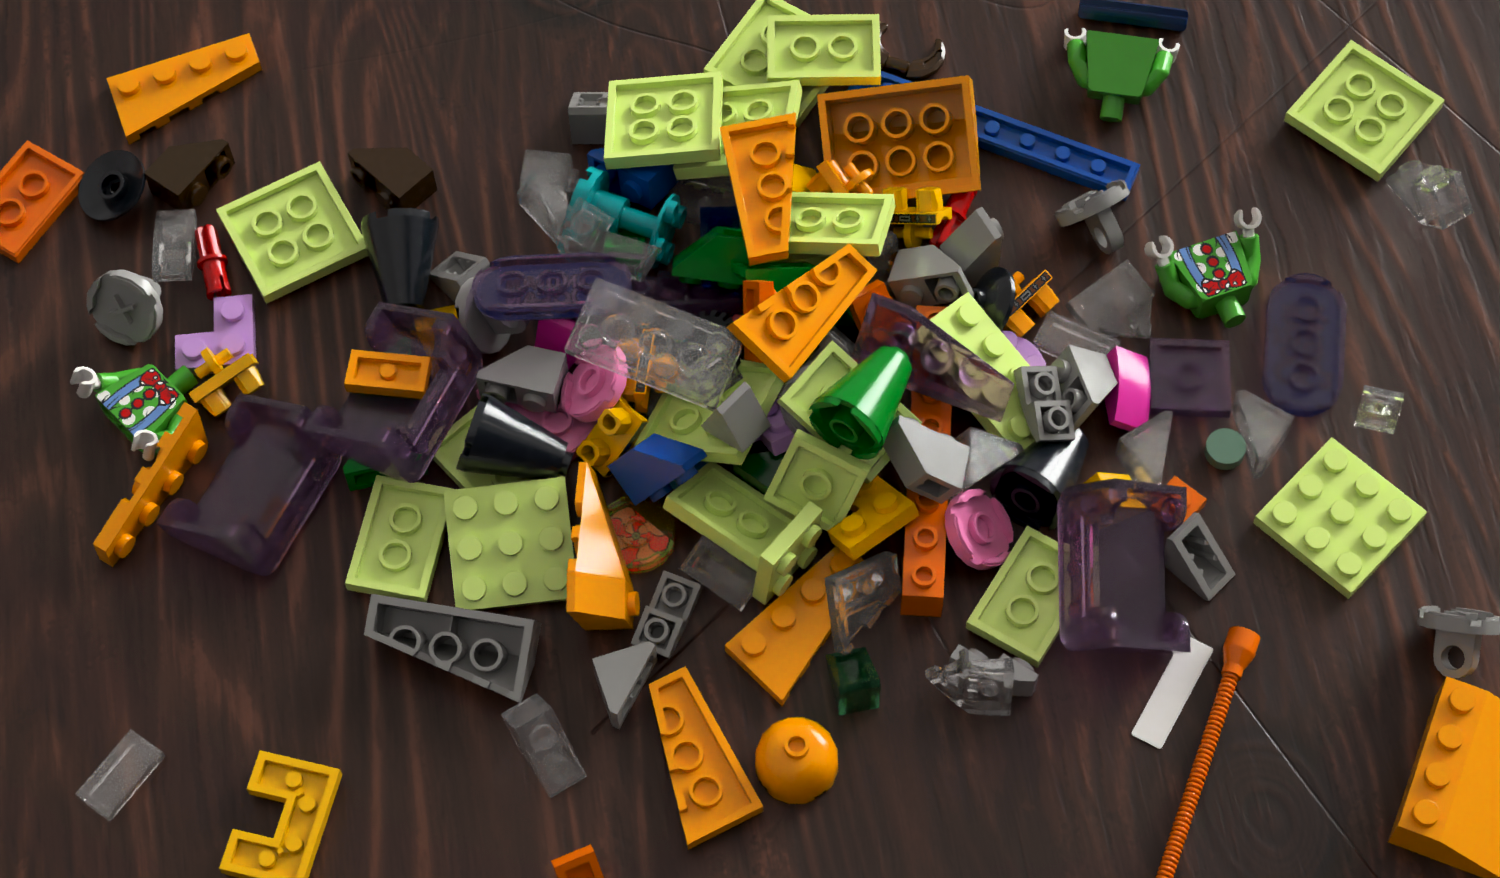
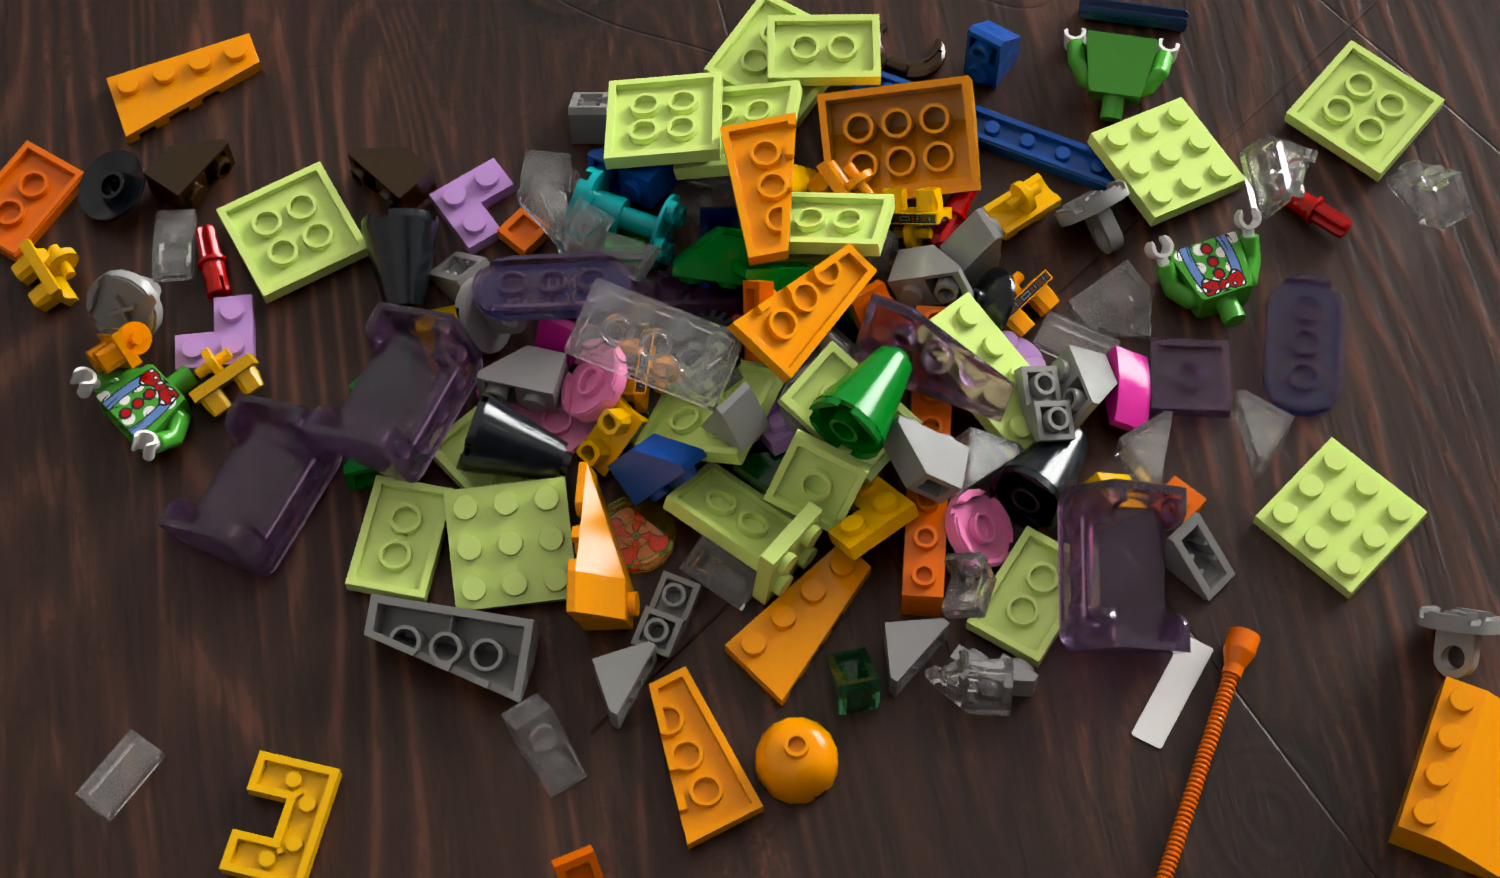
light orange wing [93,402,208,567] -> none
light orange plate [344,349,432,399] -> none
clear wing [824,551,901,655] -> none
sand green tile [1204,428,1246,470] -> none
clear tile [1354,385,1404,434] -> none
none -> yellow hips [10,238,79,312]
none -> light orange hips [85,321,152,374]
none -> lavender plate [429,158,515,255]
none -> orange plate [497,205,552,259]
none -> light grey slope [884,618,950,697]
none -> clear bracket [941,552,997,619]
none -> blue slope [964,20,1021,89]
none -> yellow hips [983,173,1062,241]
none -> yellowish green plate [1087,97,1246,227]
none -> clear slope [1239,134,1319,220]
none -> red axle [1277,181,1353,238]

